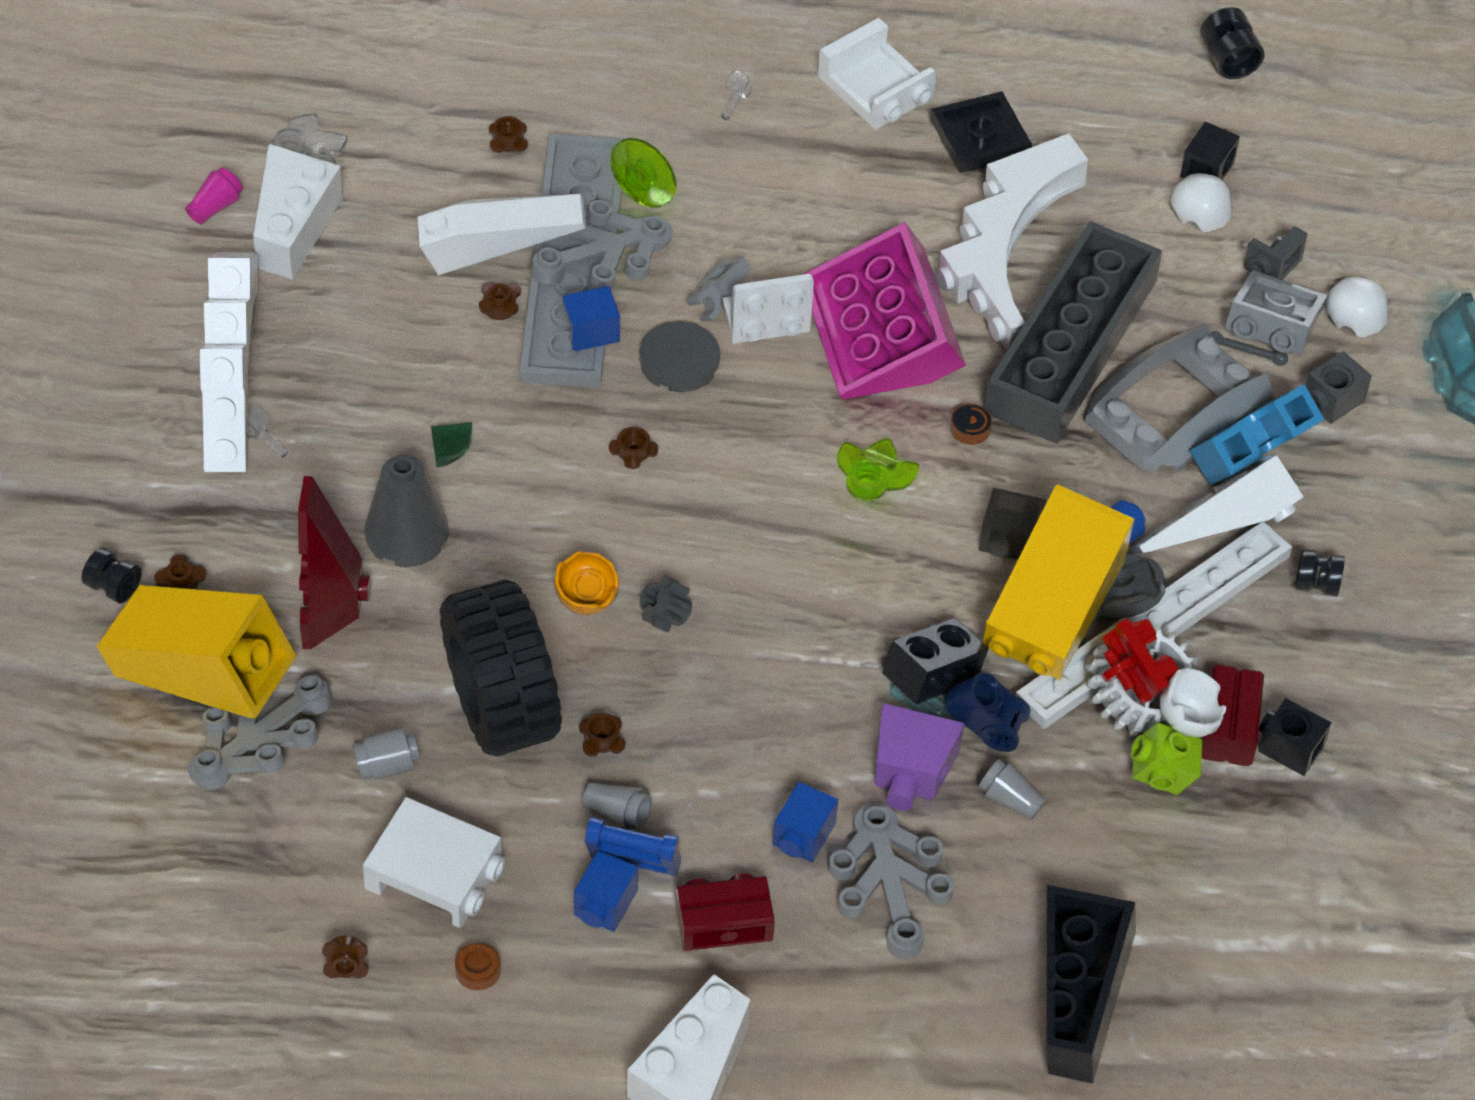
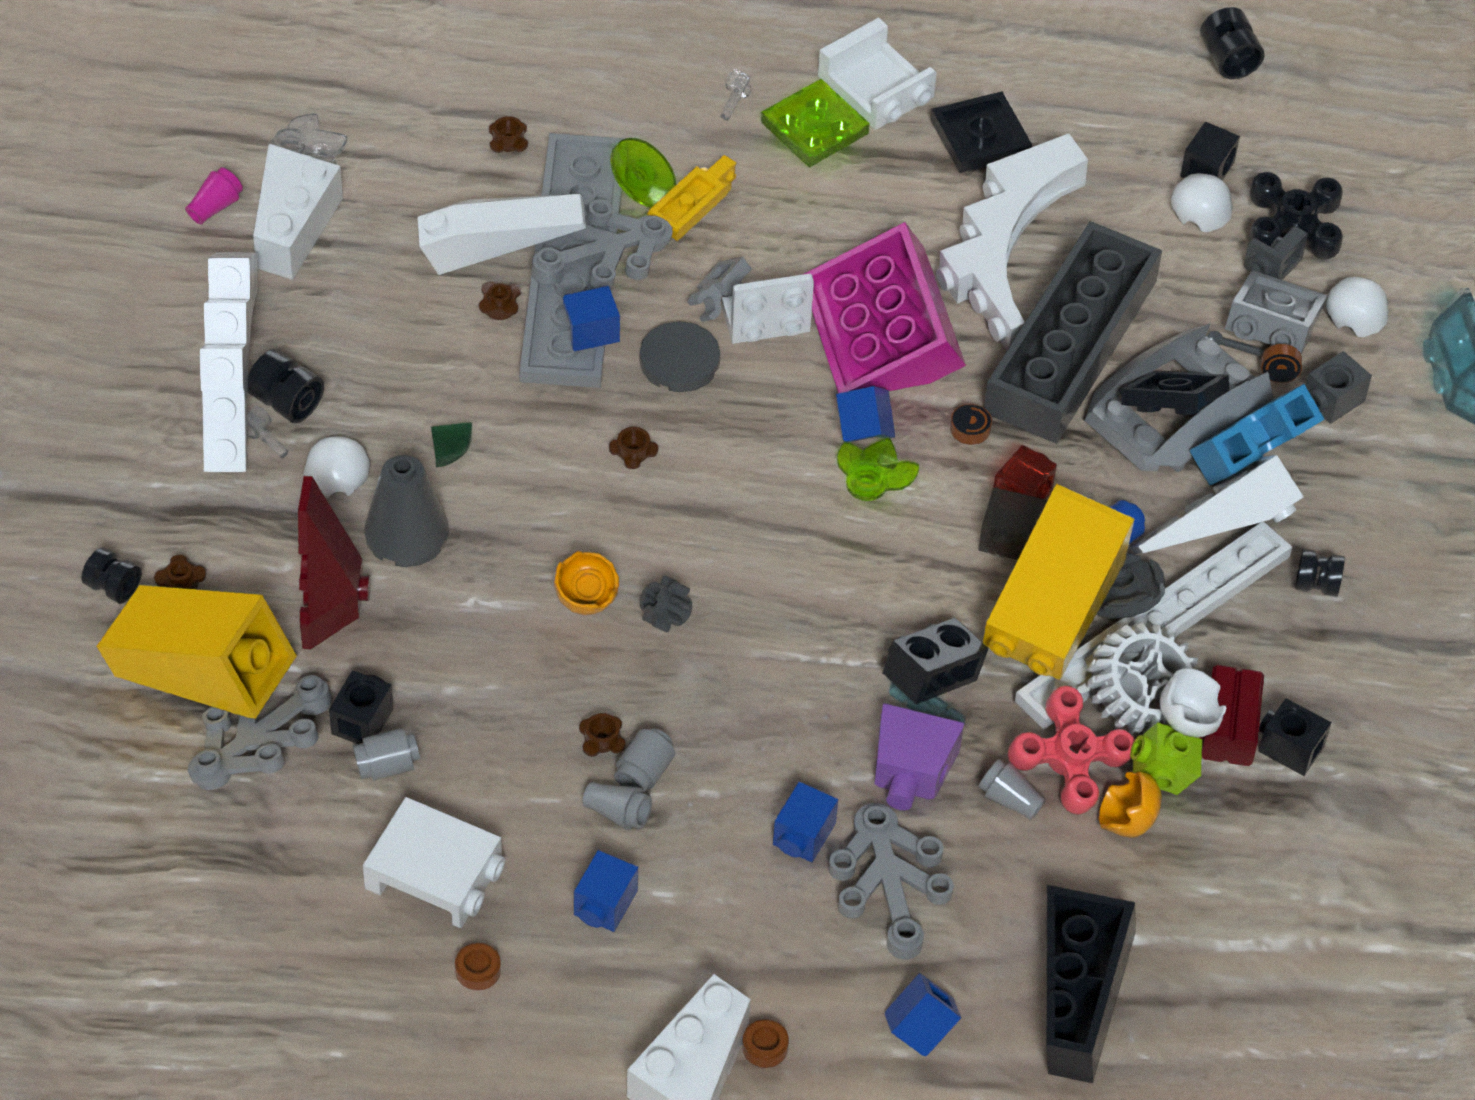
reddish brown plate [322,935,369,978] -> none
black tyre [439,579,562,757] -> none
blue plate [585,817,681,877] -> none
dark red brick [676,873,775,951] -> none
dark blue piece [945,673,1031,752] -> none
red hips [1101,618,1179,705] -> none
none -> black wheel [248,349,324,423]
none -> white hair [303,436,371,498]
none -> black brick [329,670,393,744]
none -> light grey brick [614,728,676,792]
none -> yellow hinge [647,155,737,241]
none -> dark orange tile [742,1019,789,1068]
none -> clear neon green plate [761,79,870,168]
none -> blue panel [836,386,895,442]
none -> blue panel [885,973,961,1056]
none -> clear red brick [991,444,1057,521]
none -> coral gear [1008,685,1135,815]
none -> light orange hair [1098,772,1162,838]
none -> black plate [1121,371,1229,415]
none -> black gear [1249,172,1343,259]
none -> tile [1261,344,1302,383]

